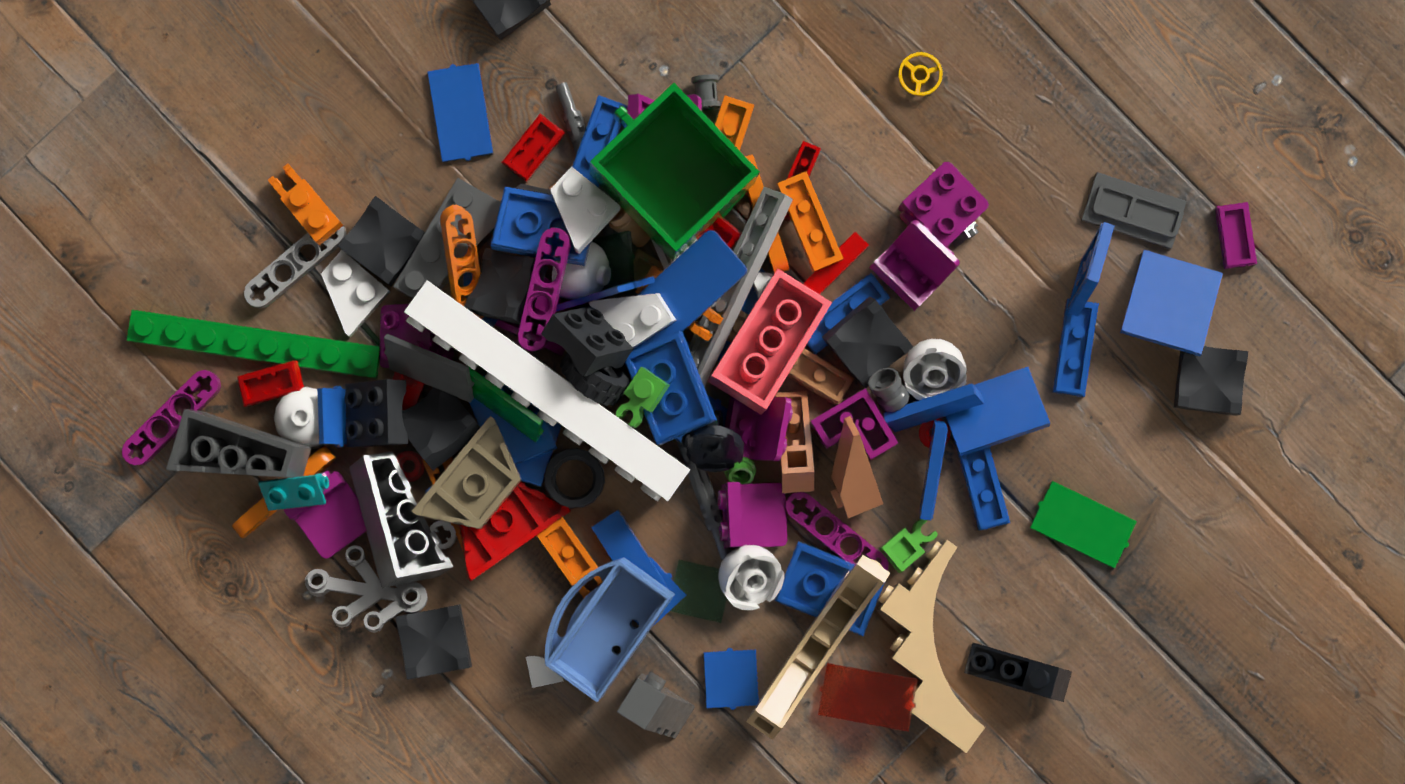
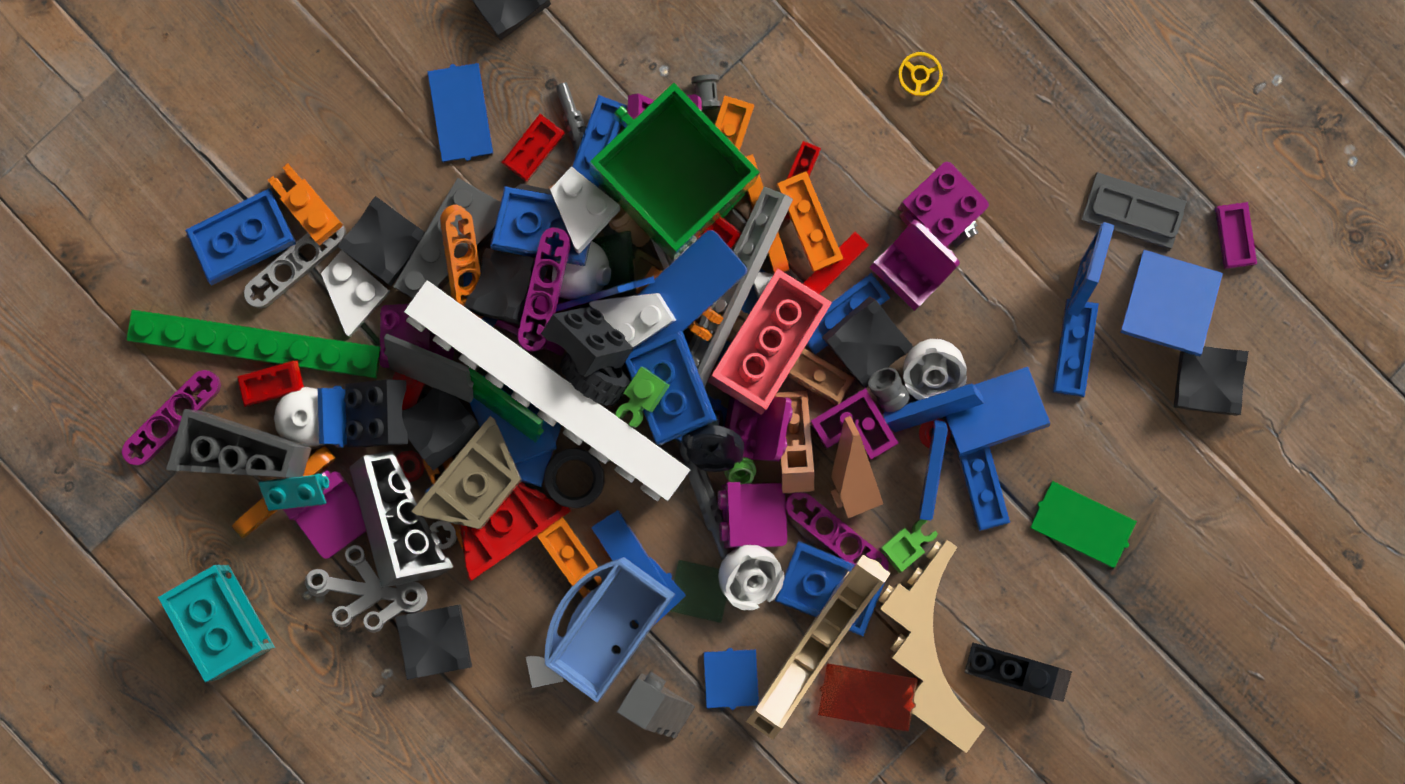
none -> teal container [158,565,275,682]
none -> blue tile [185,188,296,286]

